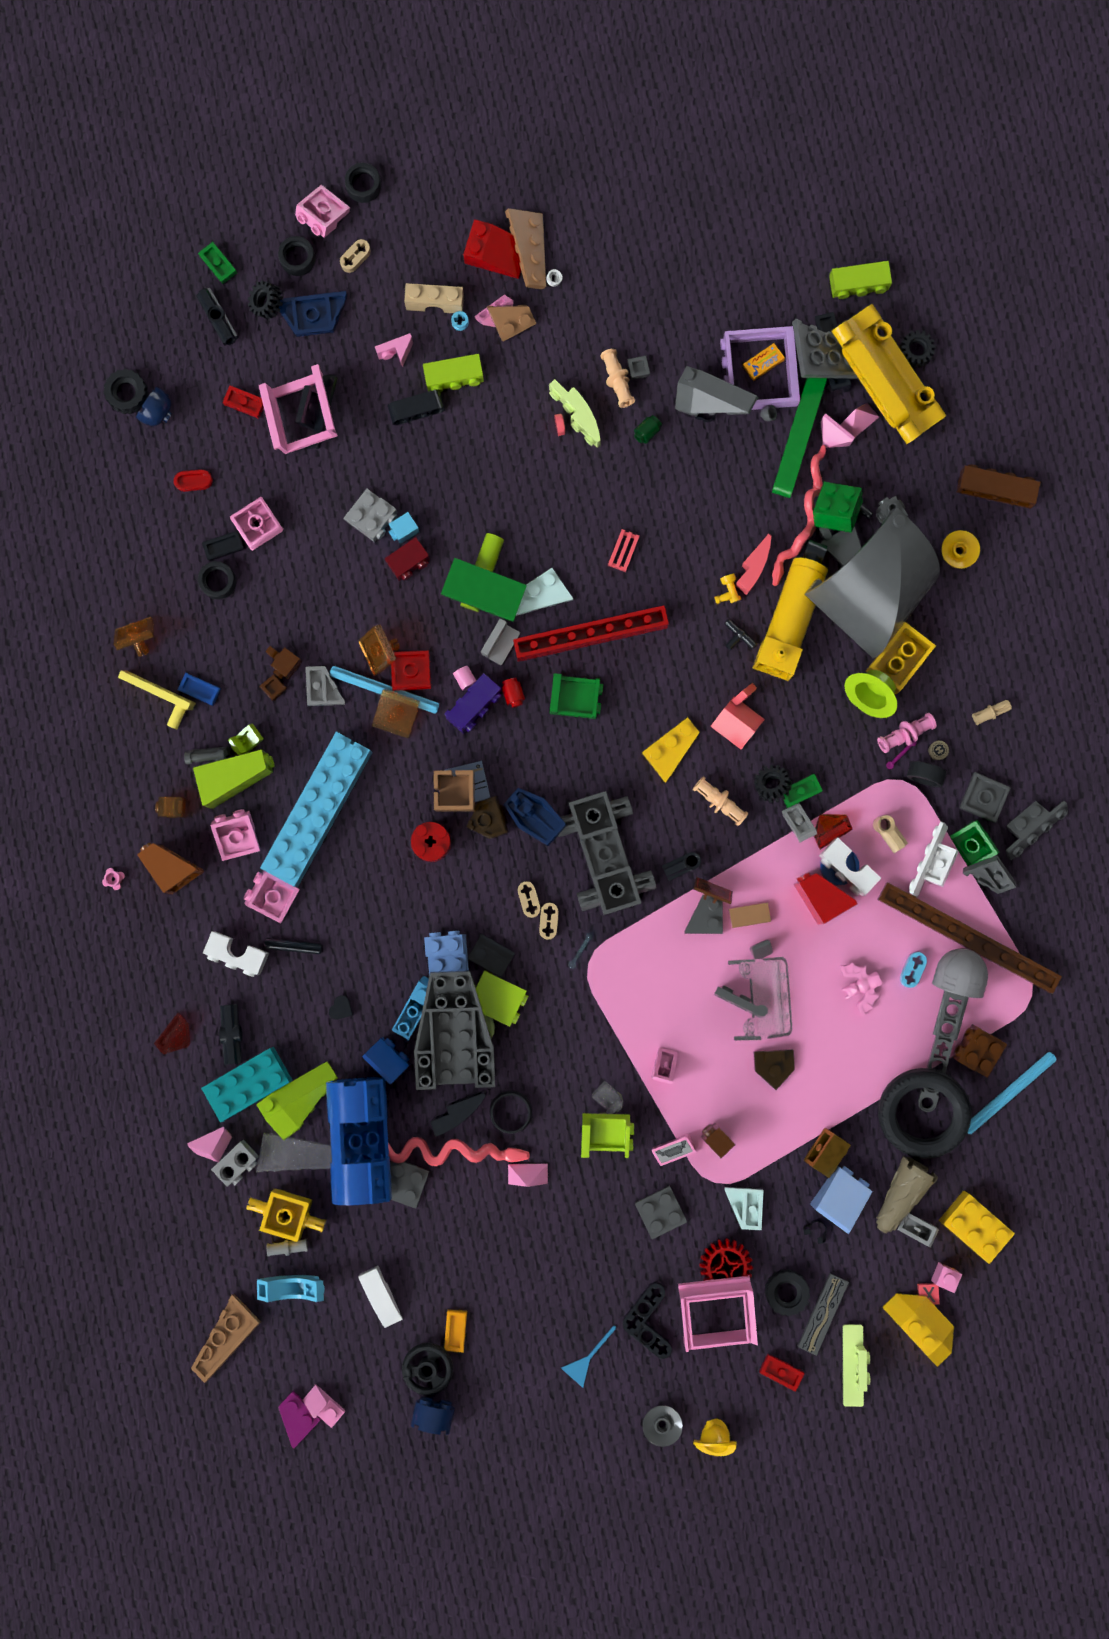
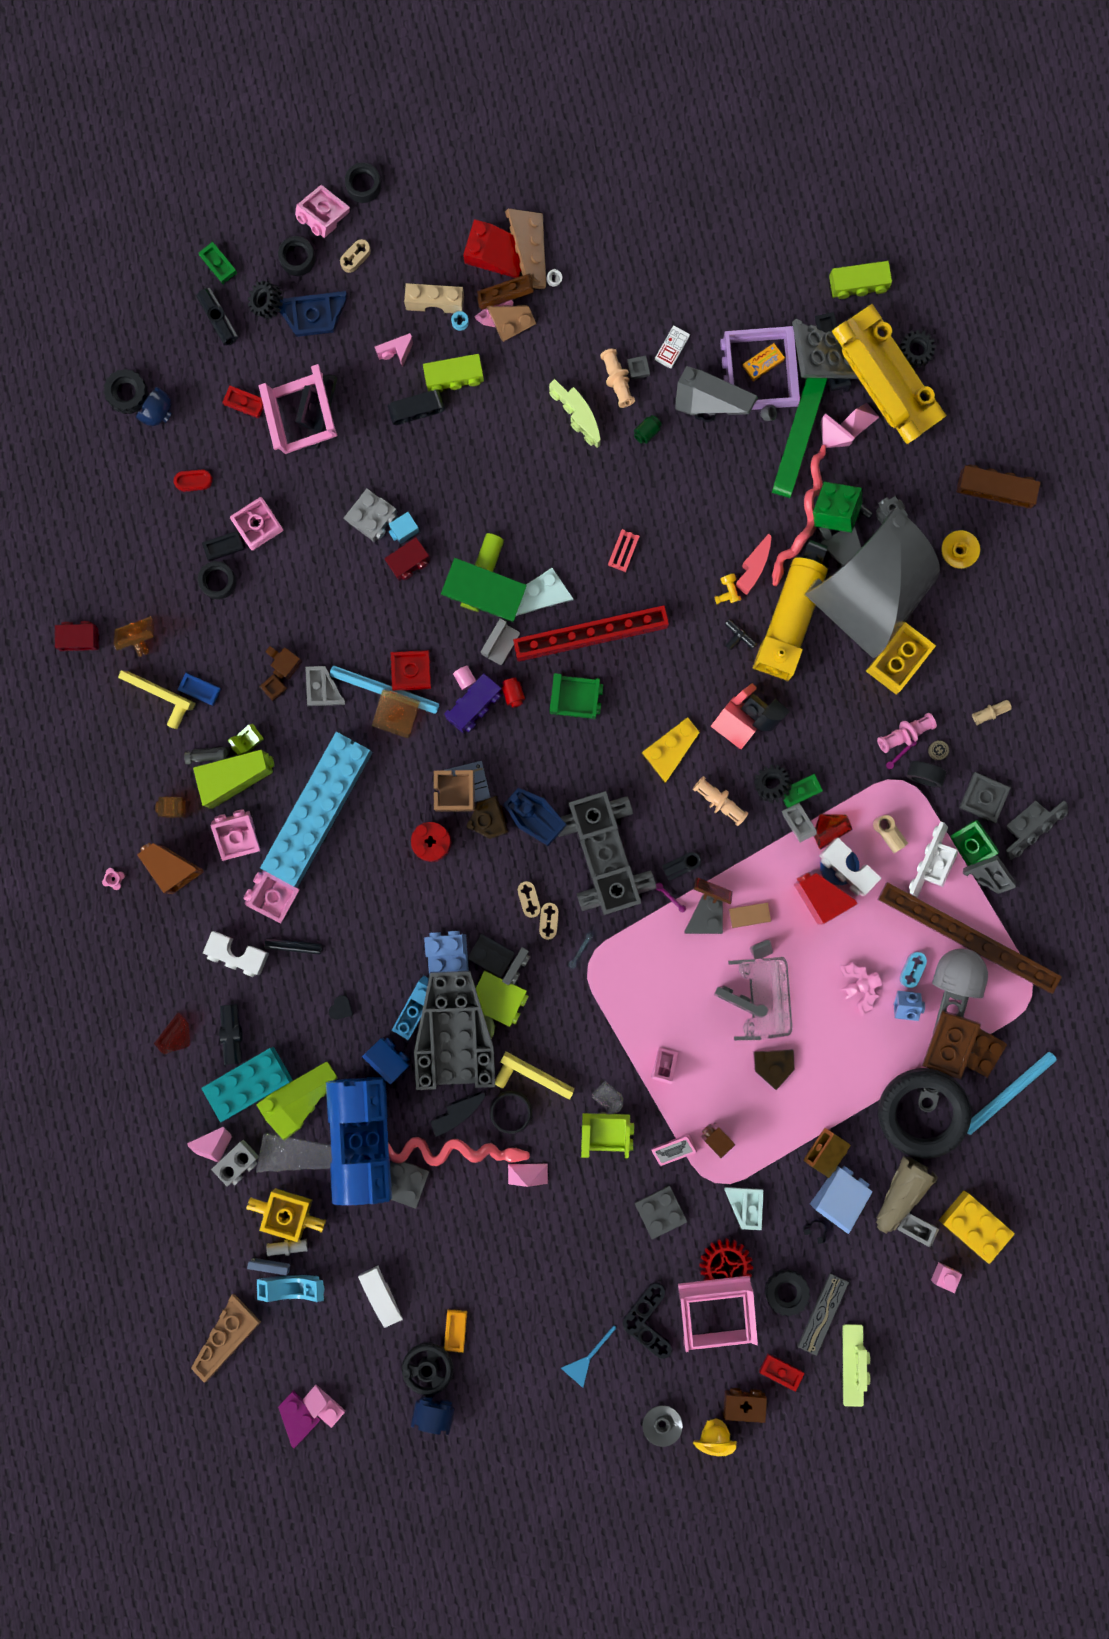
clear orange tile [358,624,400,675] -> none
coral tile [554,413,565,436] -> none
lime hose [845,670,897,718] -> none
yellow wedge [882,1293,954,1367] -> none
coral tile [917,1283,940,1305] -> none
none -> dark red brick [55,621,99,651]
none -> sand blue tile [247,1258,290,1275]
none -> reddish brown tile [477,273,534,310]
none -> light yellow piece [495,1052,575,1100]
none -> dark grey plate [502,947,531,985]
none -> white tile [655,325,690,369]
none -> magenta hinge [656,883,686,912]
none -> reddish brown brick [723,1388,767,1423]
none -> black brick [741,694,790,731]
none -> medium blue brick [893,991,925,1021]
none -> reddish brown tile [922,1010,981,1079]

